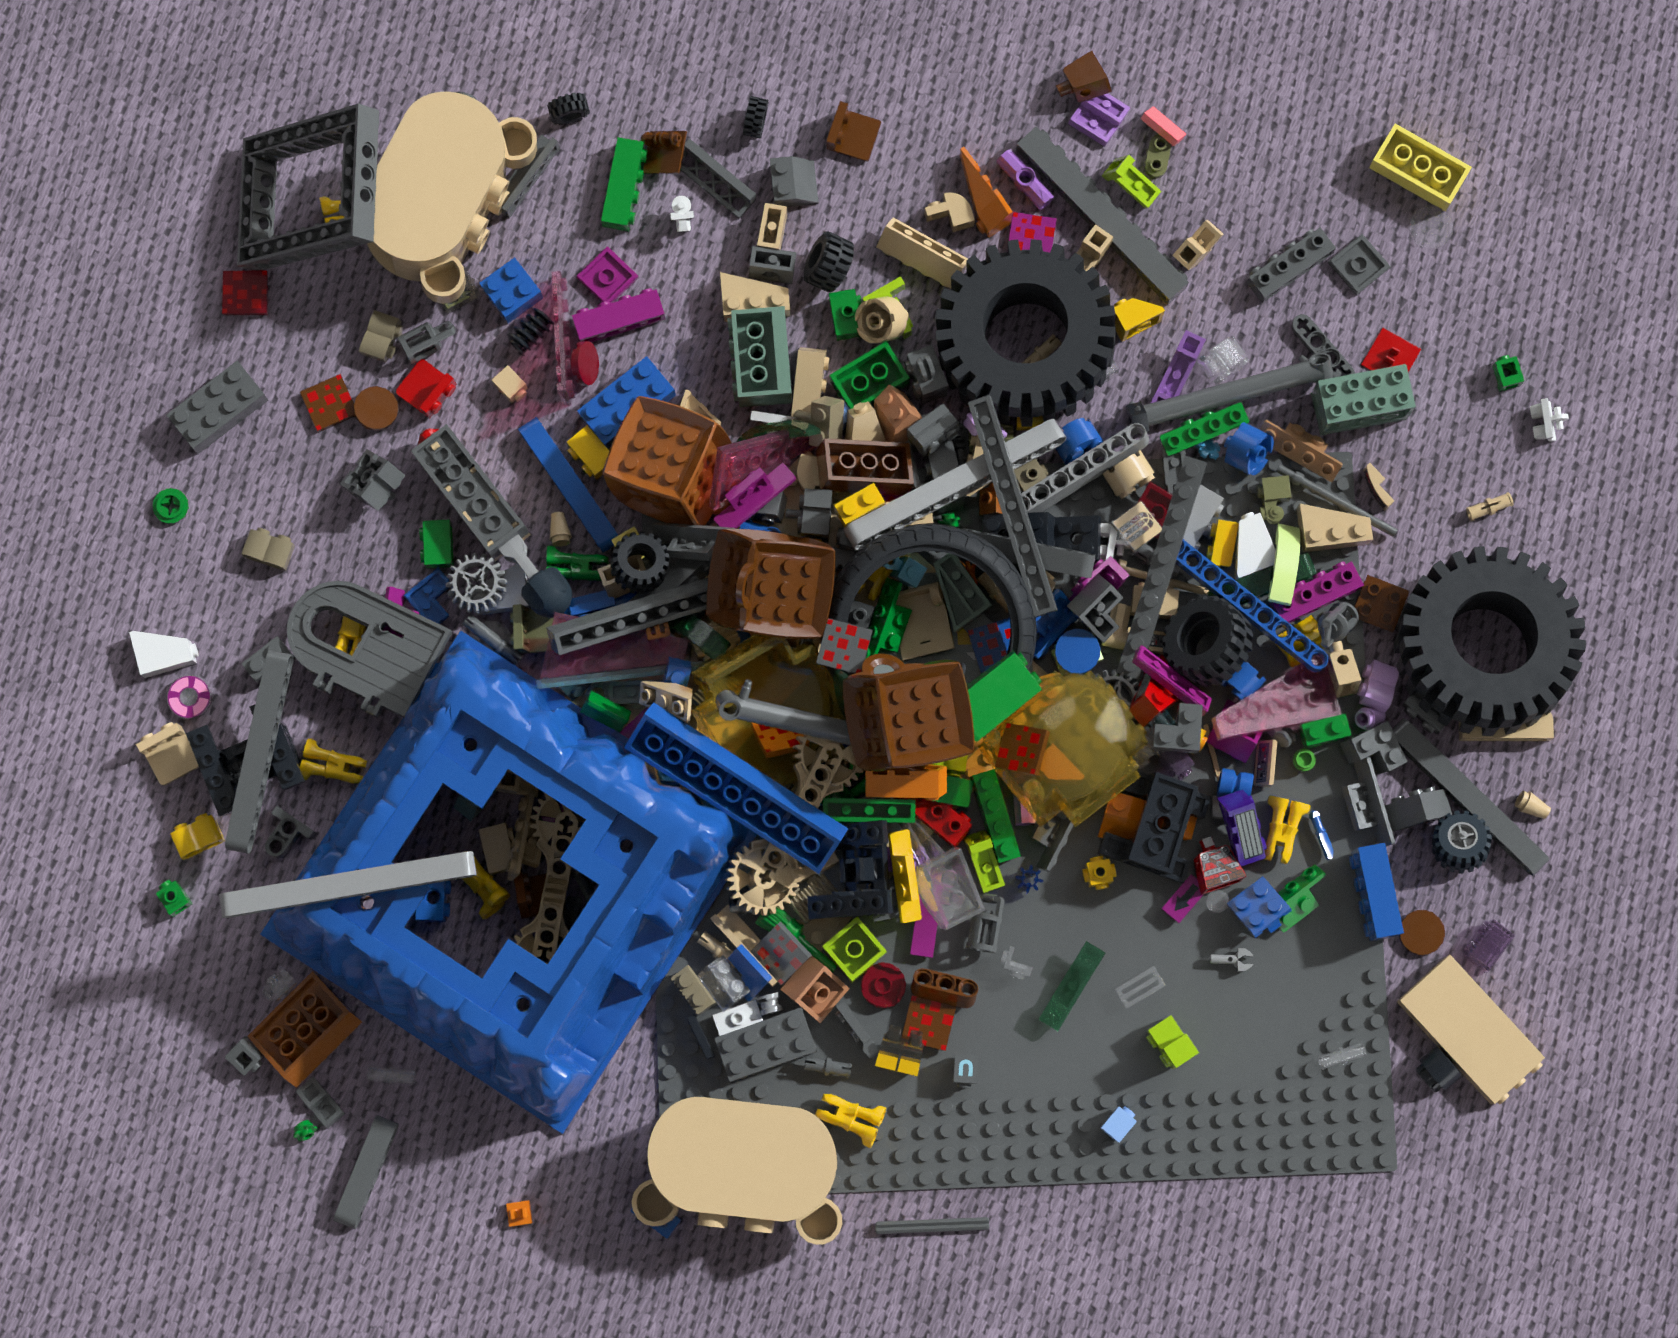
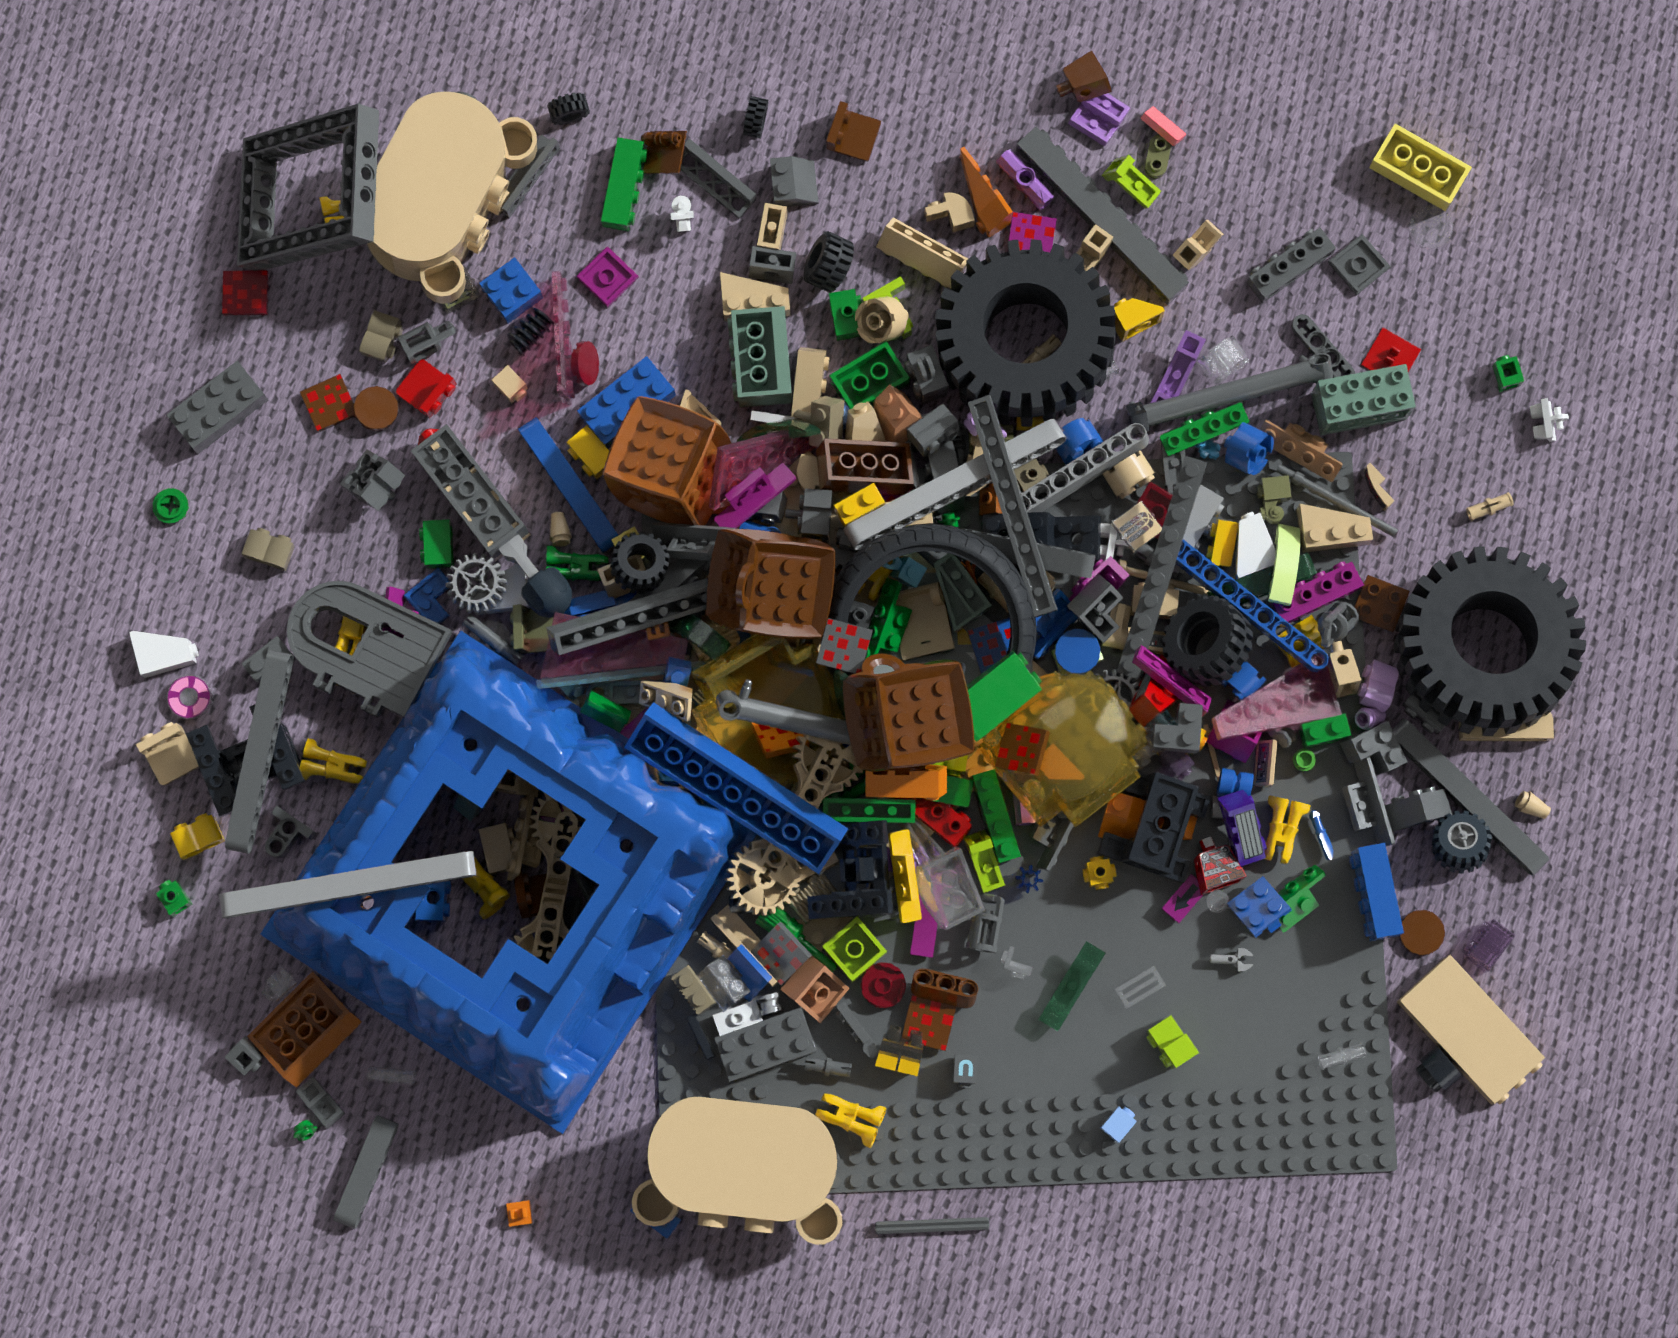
magenta brick [572,289,666,342] -> none

